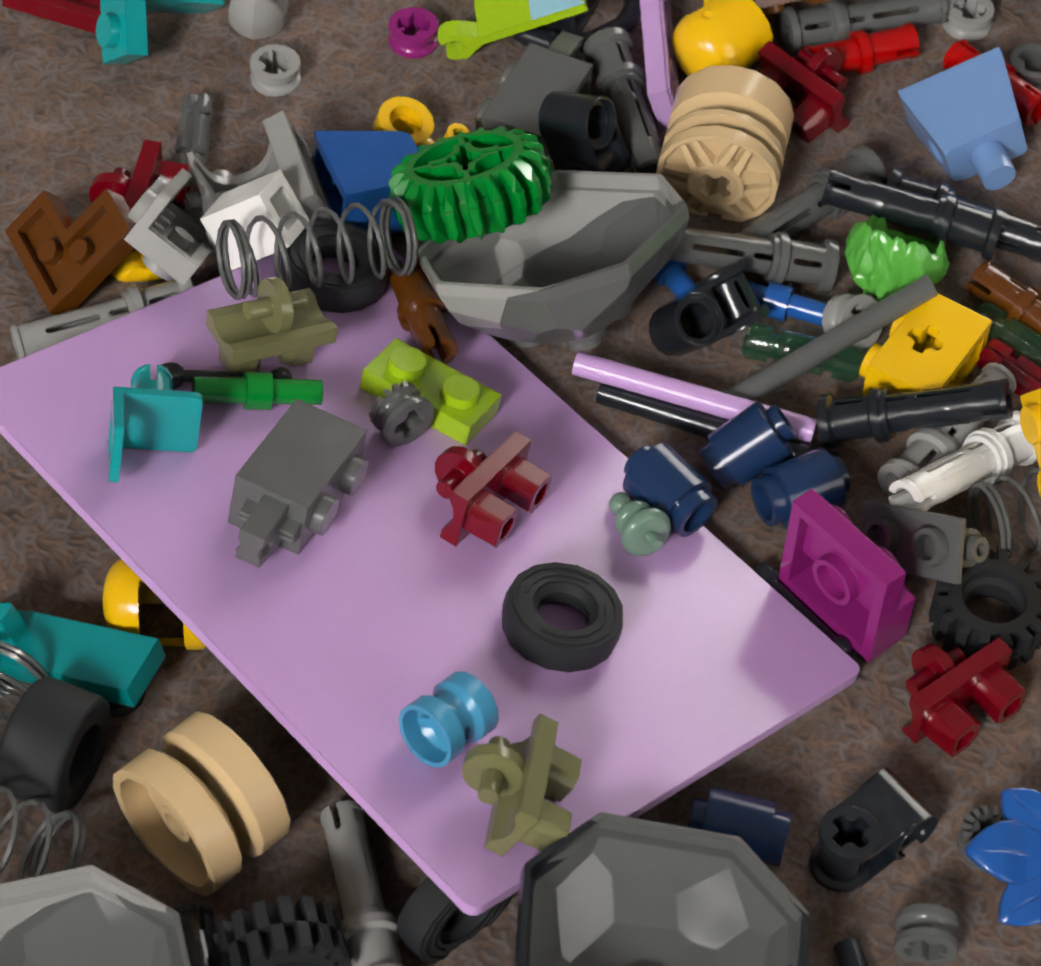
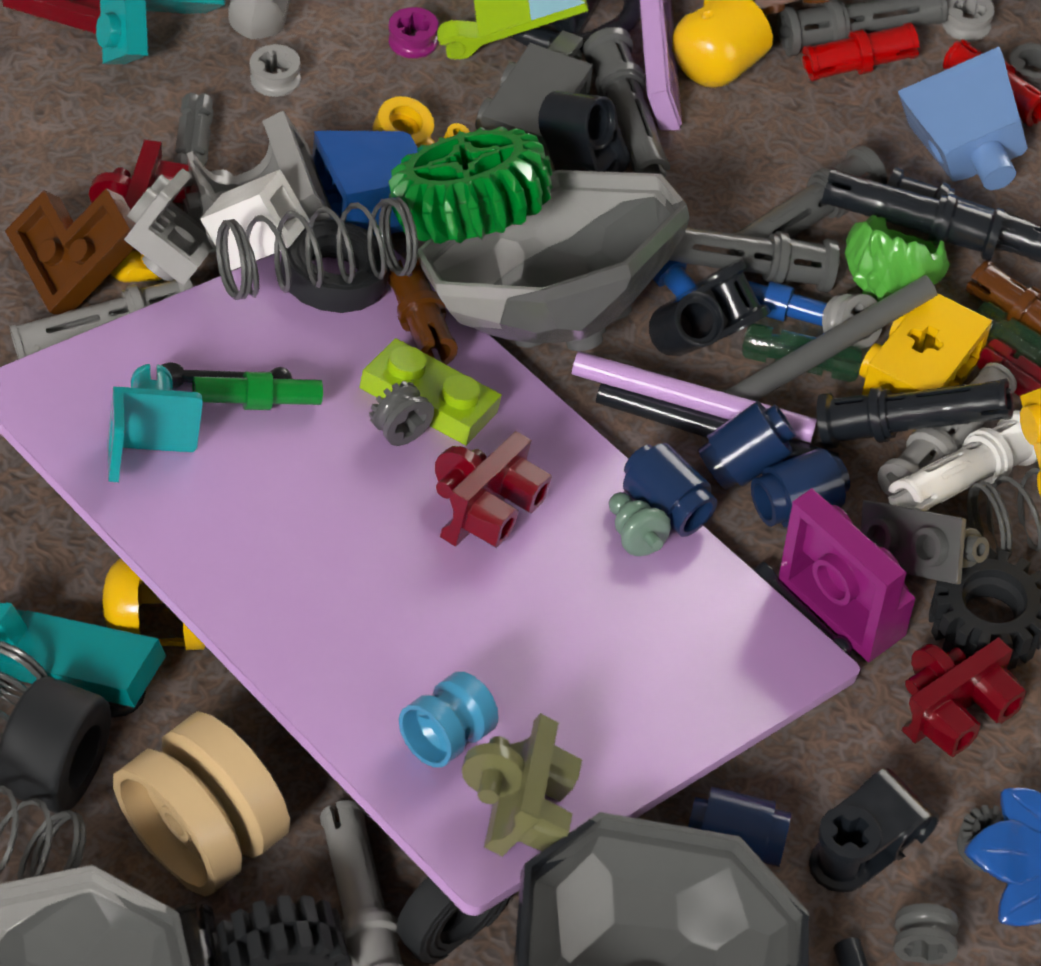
olive hips [205,276,338,372] -> none
dark grey hinge [228,399,369,568] -> none
black tyre [502,562,623,673] -> none
tan wheel [656,65,794,222] -> none
dark red hips [757,41,850,143] -> none

